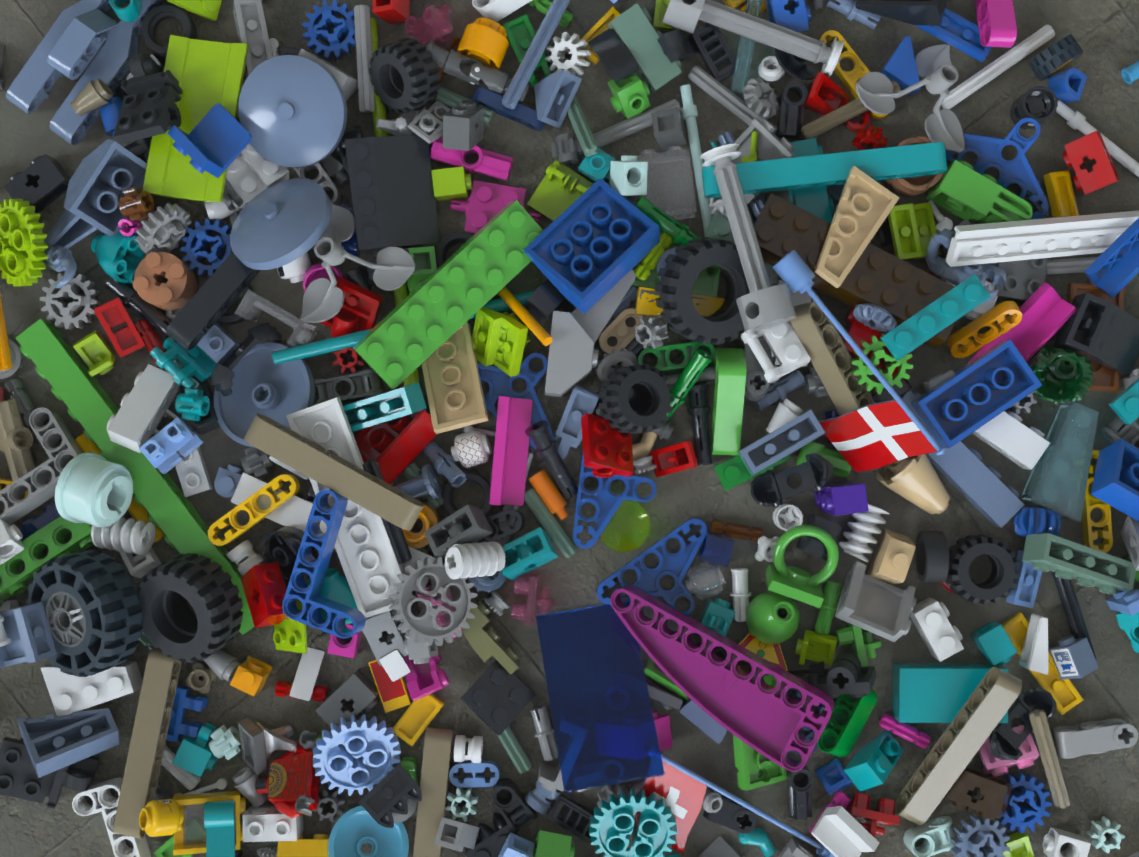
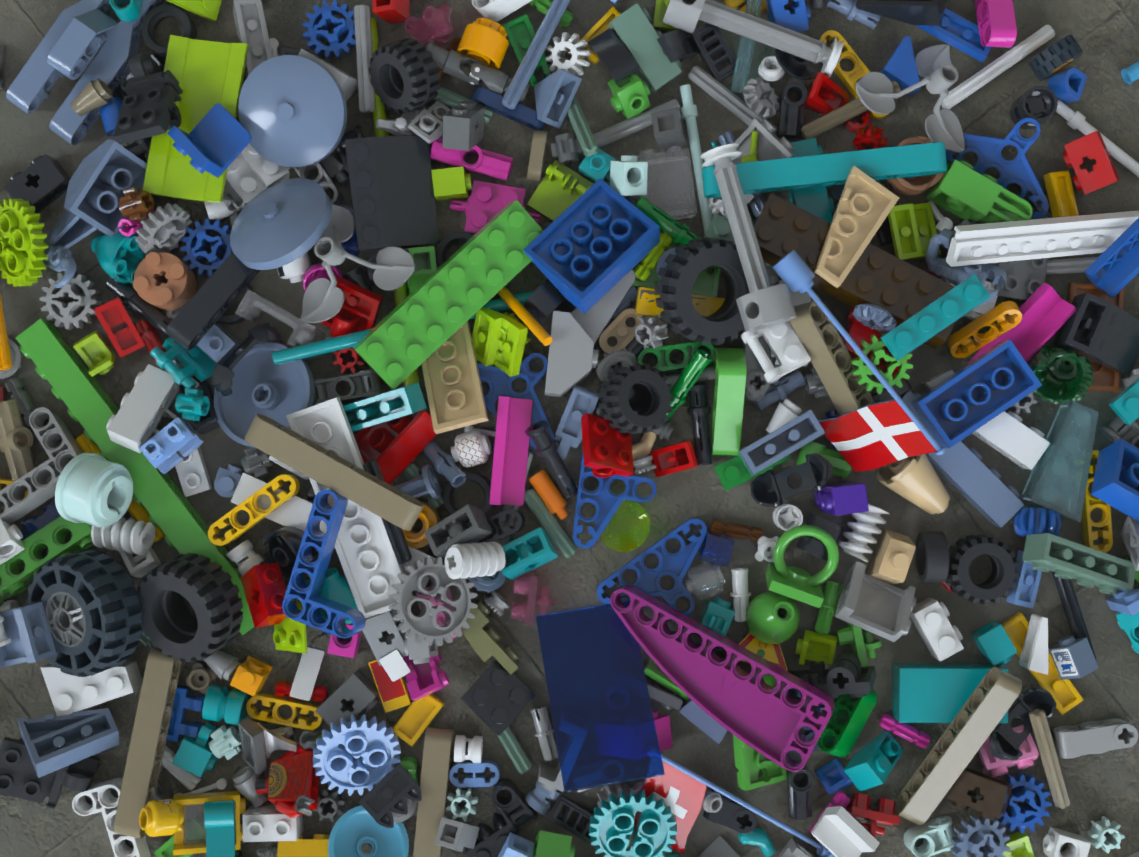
none -> teal wheel [202,685,250,725]
none -> yellow beam [246,693,324,730]
none -> dark tan beam [527,130,548,182]

